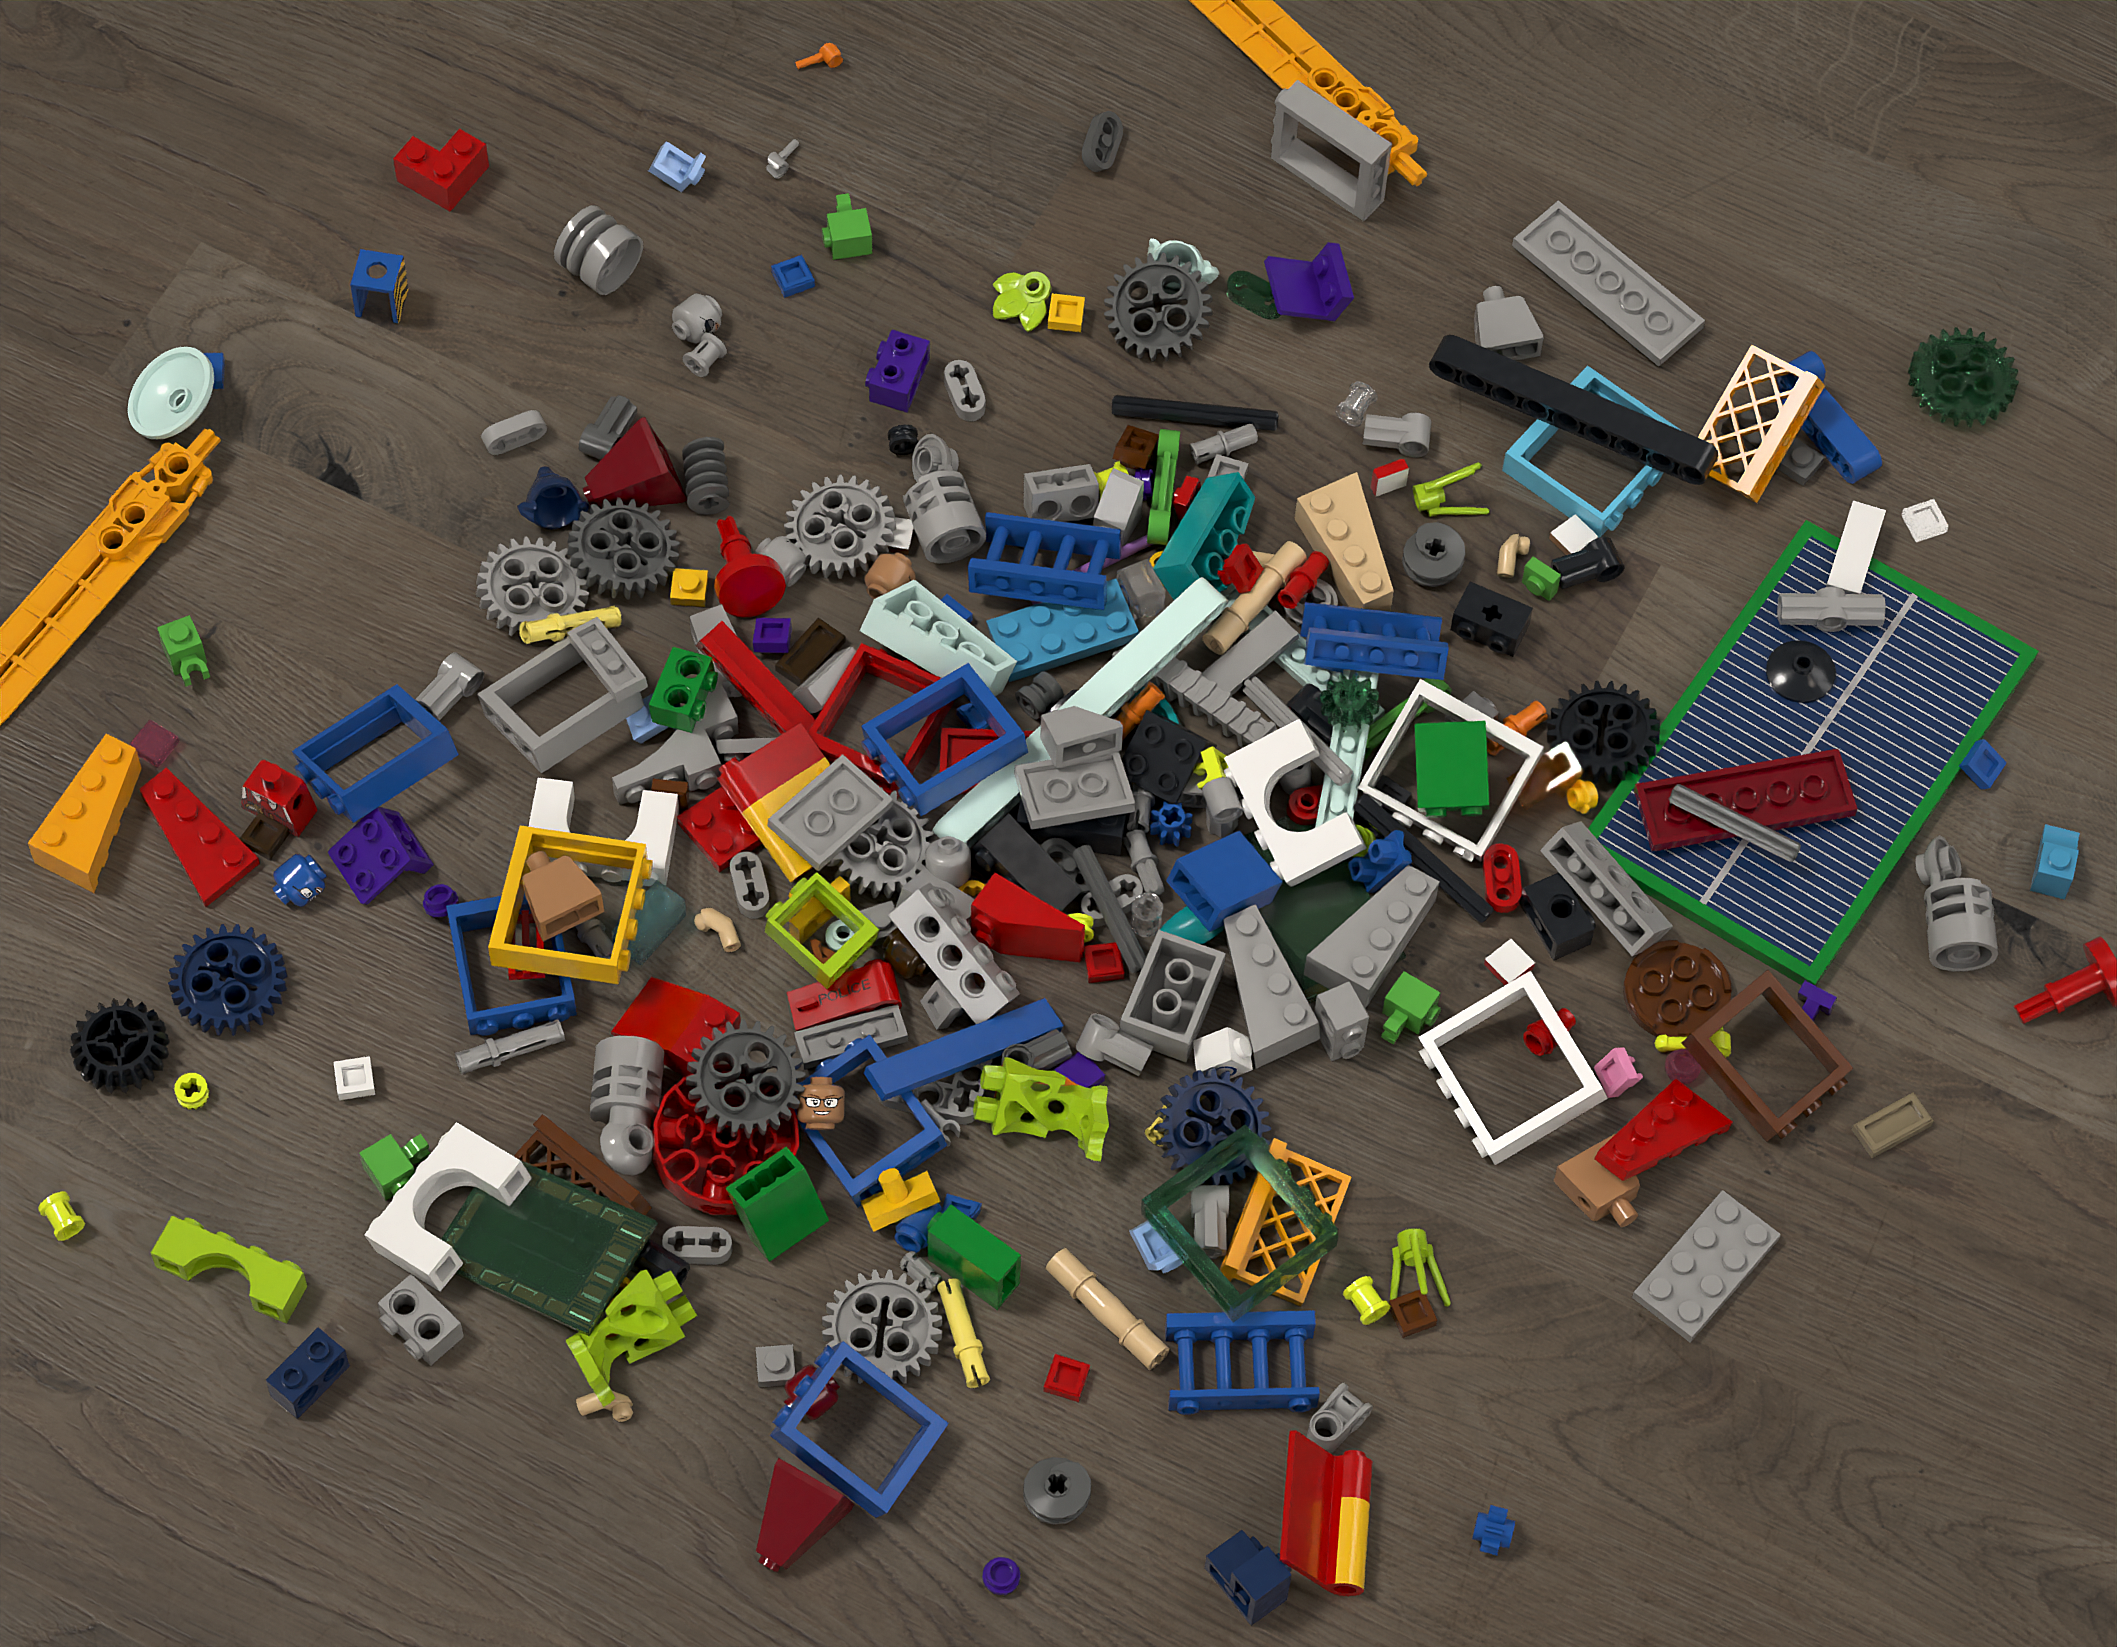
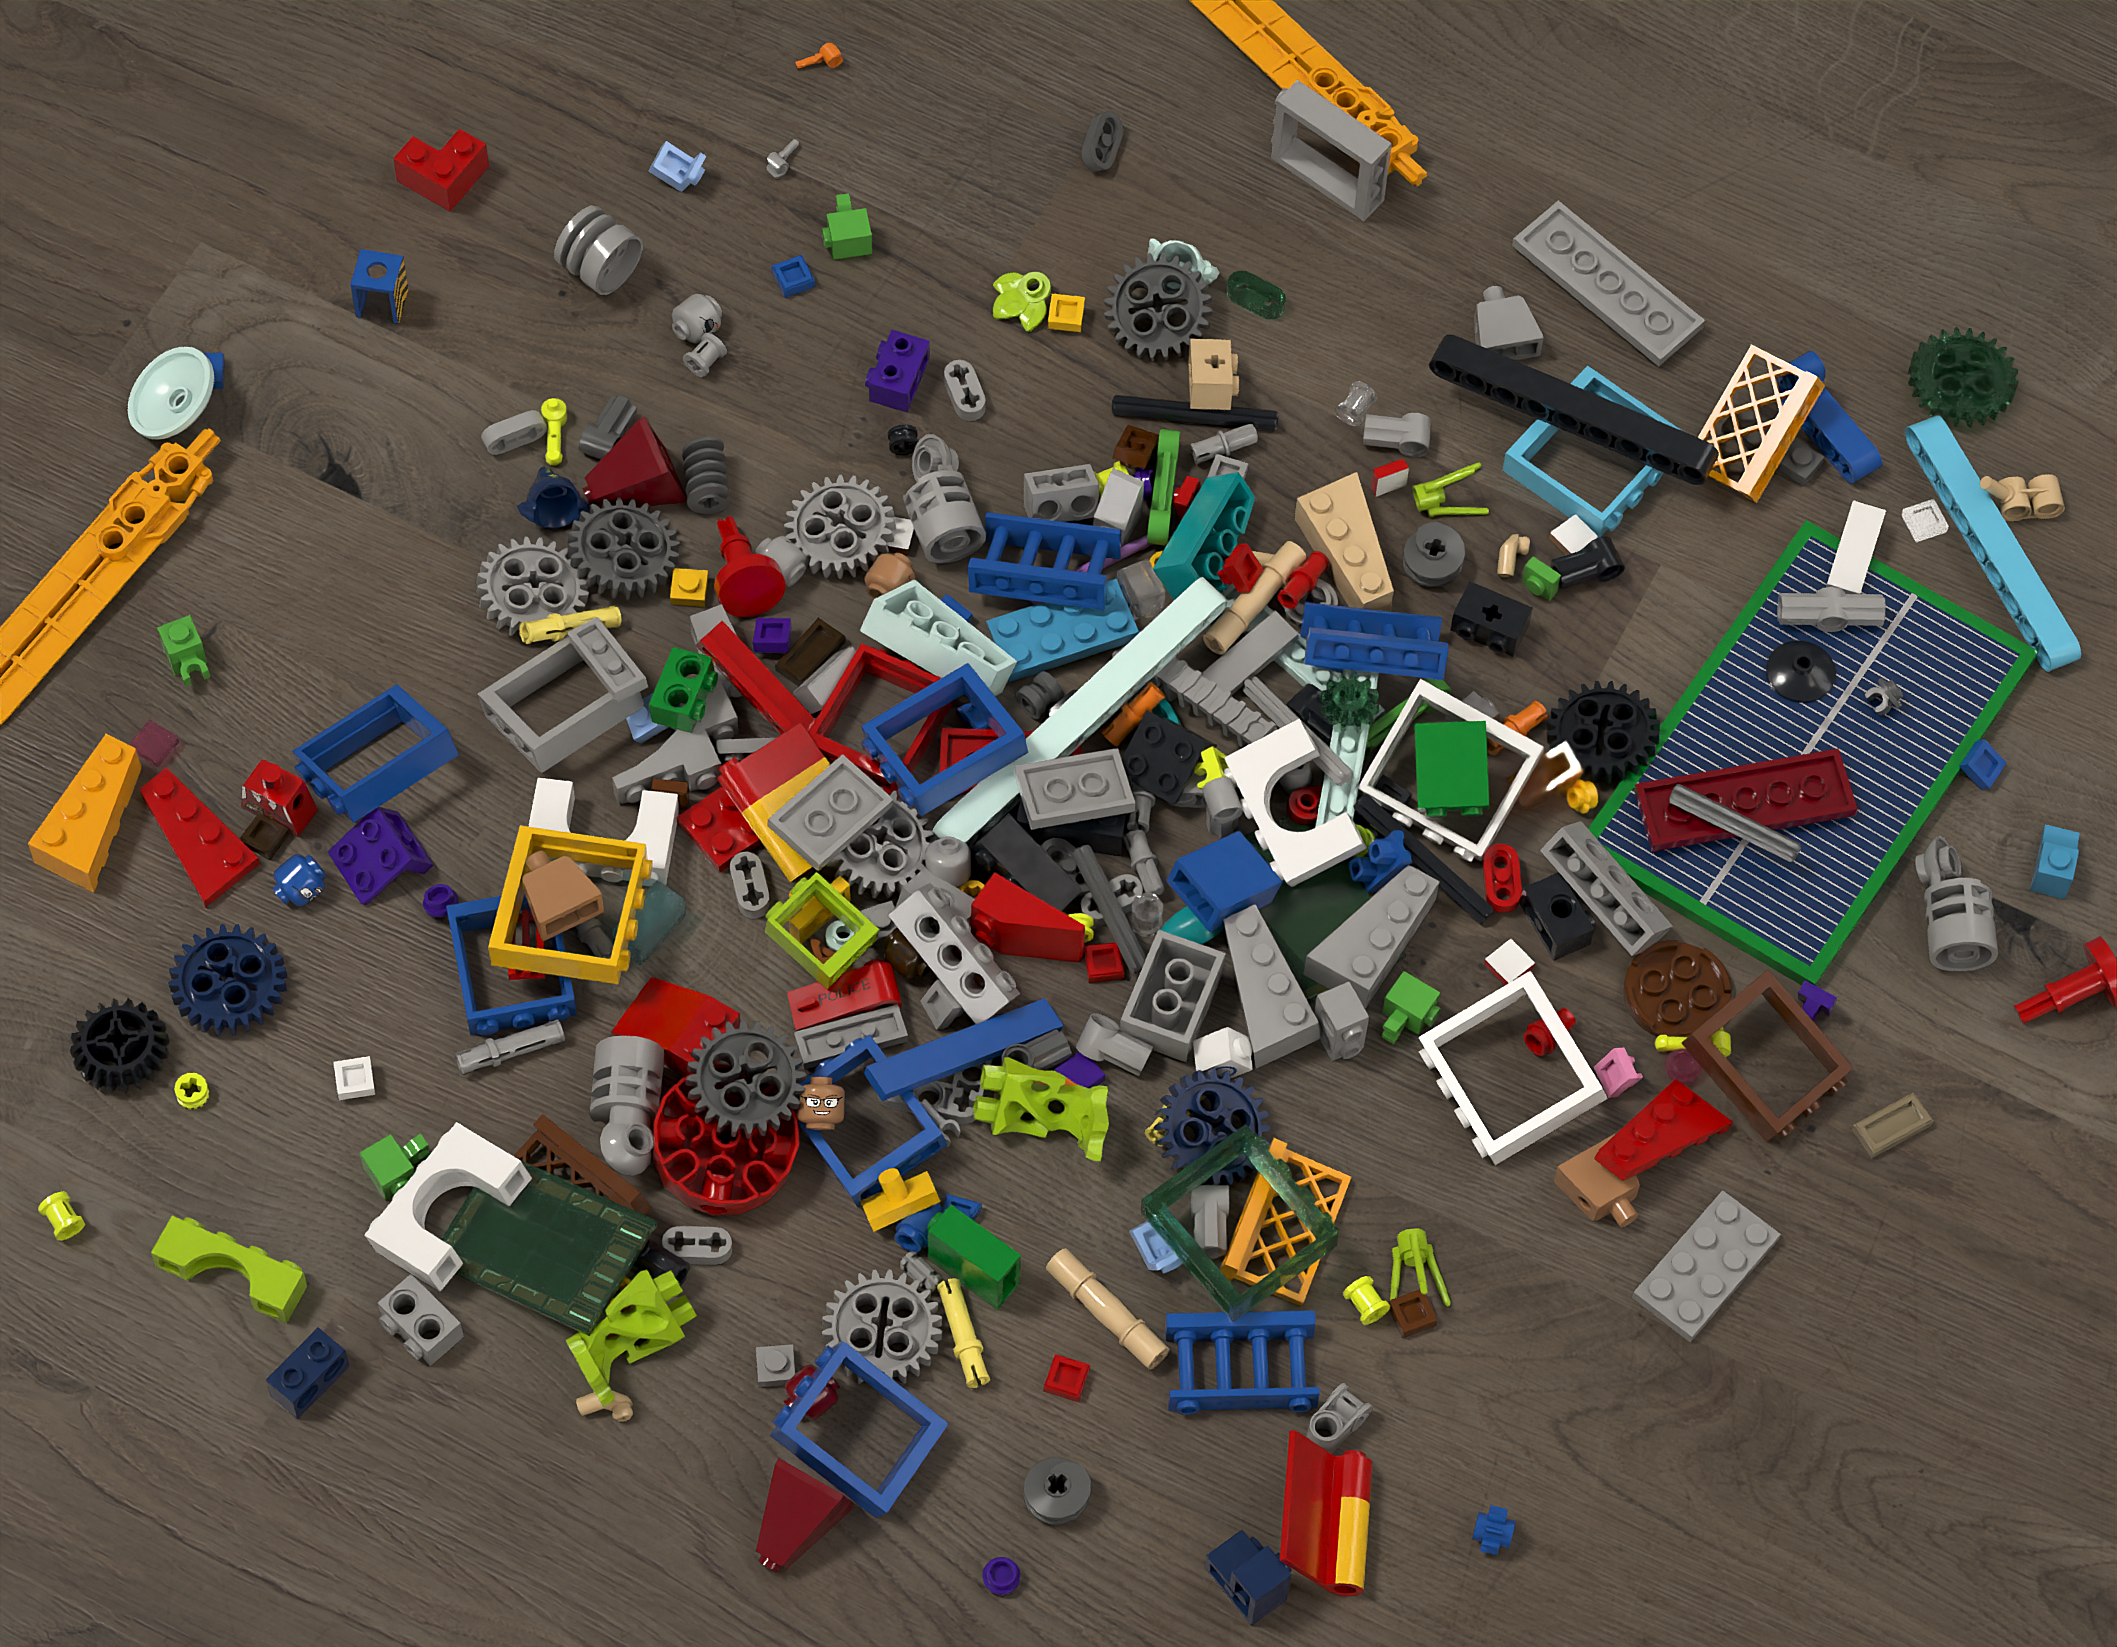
light grey piece [415,652,484,721] -> none
tan arm [694,908,741,952] -> none
green brick [726,1147,829,1262] -> none
light grey slope [1040,706,1123,768] -> none
blue gear [1150,801,1193,847] -> none
dark purple bracket [1264,242,1354,321] -> none
none -> neon yellow piece [541,398,567,466]
none -> tan brick [1188,339,1239,410]
none -> dark grey plate [1865,677,1904,716]
none -> medium azure beam [1905,415,2081,672]
none -> tan beam [1980,474,2065,521]

